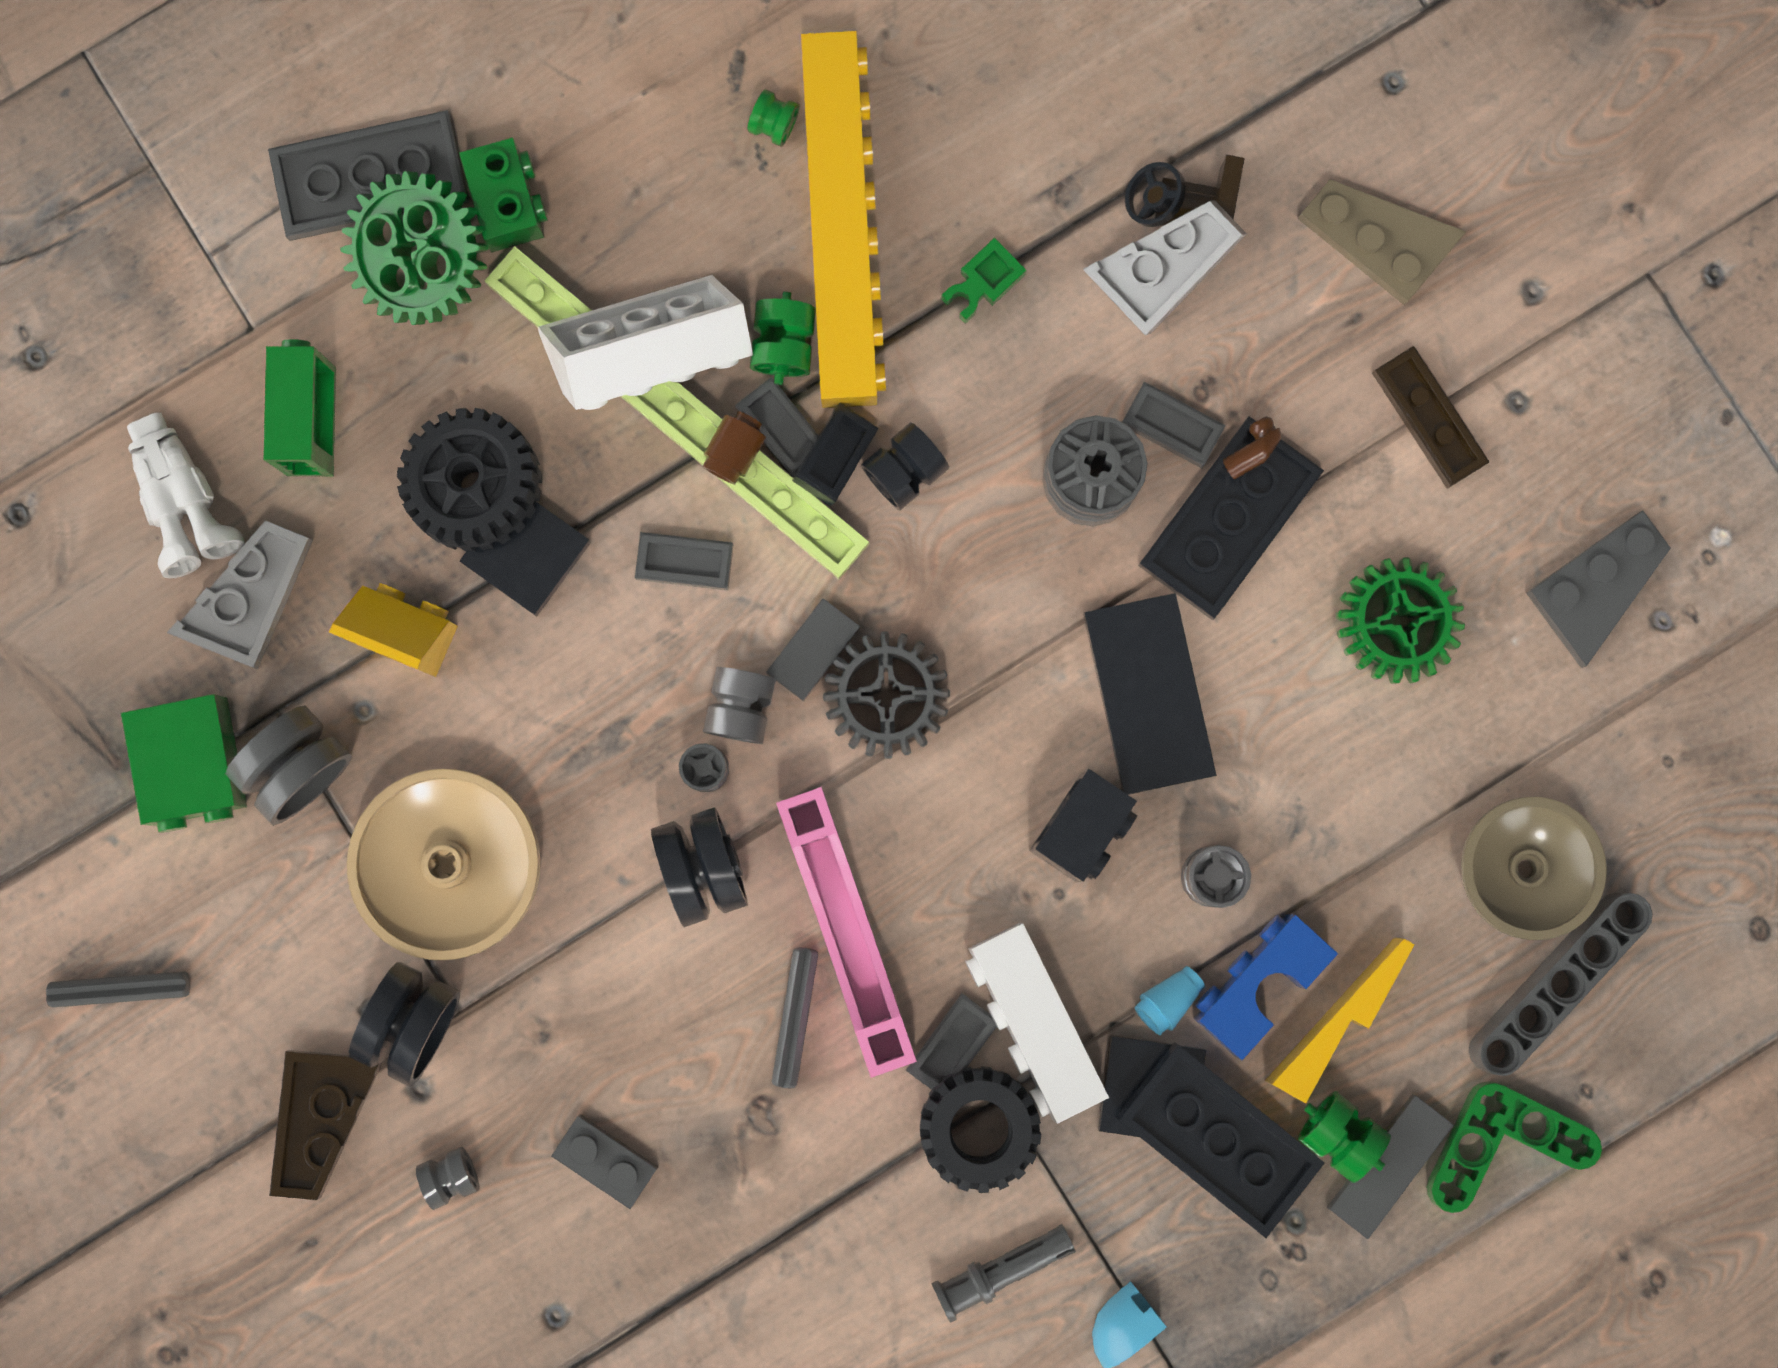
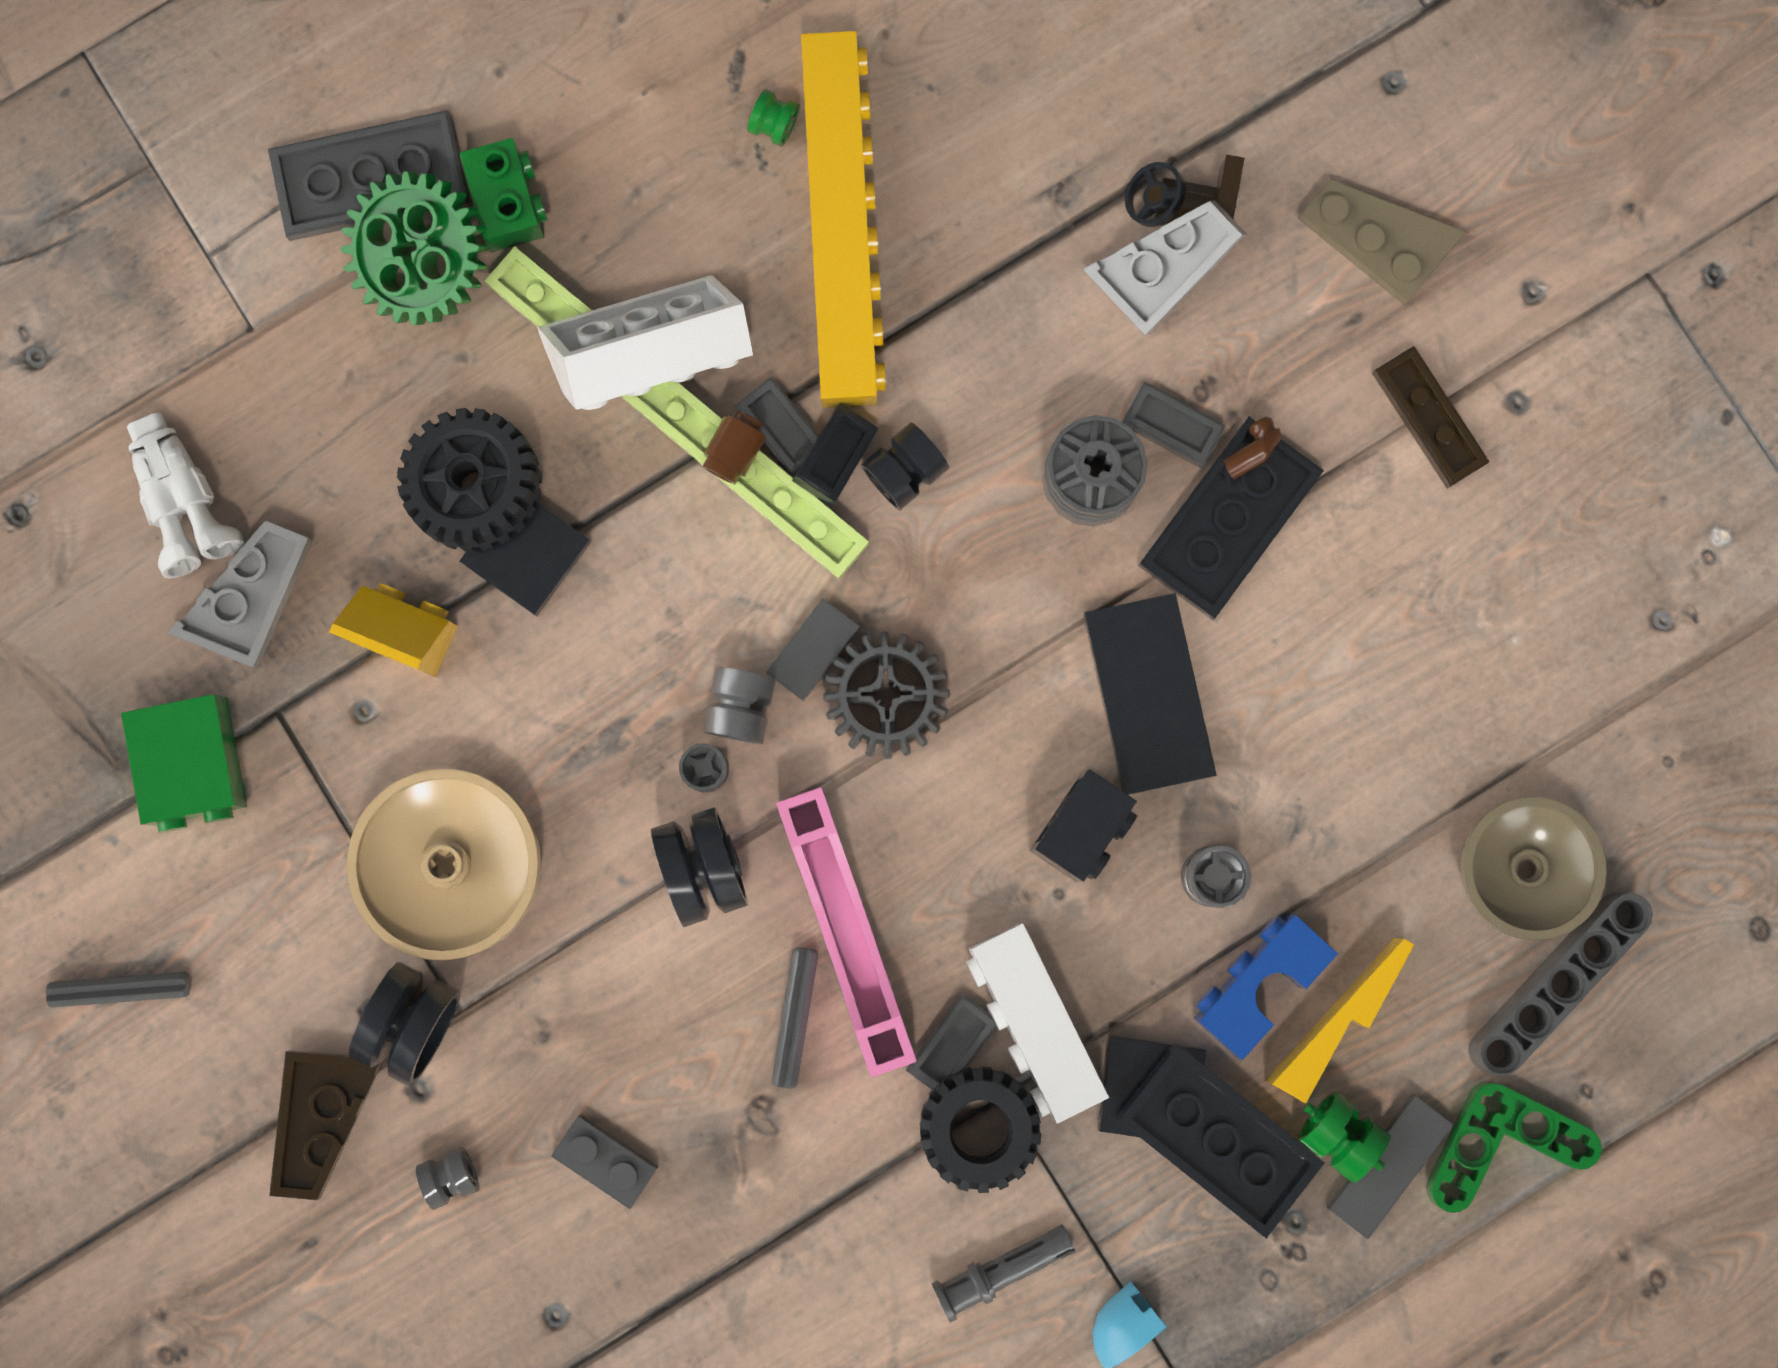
dark grey wheel [225,705,352,826] -> none
green window [263,339,336,477] -> none
dark grey tile [635,532,734,590] -> none
green wheel [750,291,816,385] -> none
green plate [941,237,1027,324] -> none
medium azure cone [1134,966,1205,1035] -> none
green gear [1336,557,1465,684] -> none
dark grey wing [1526,511,1671,668] -> none

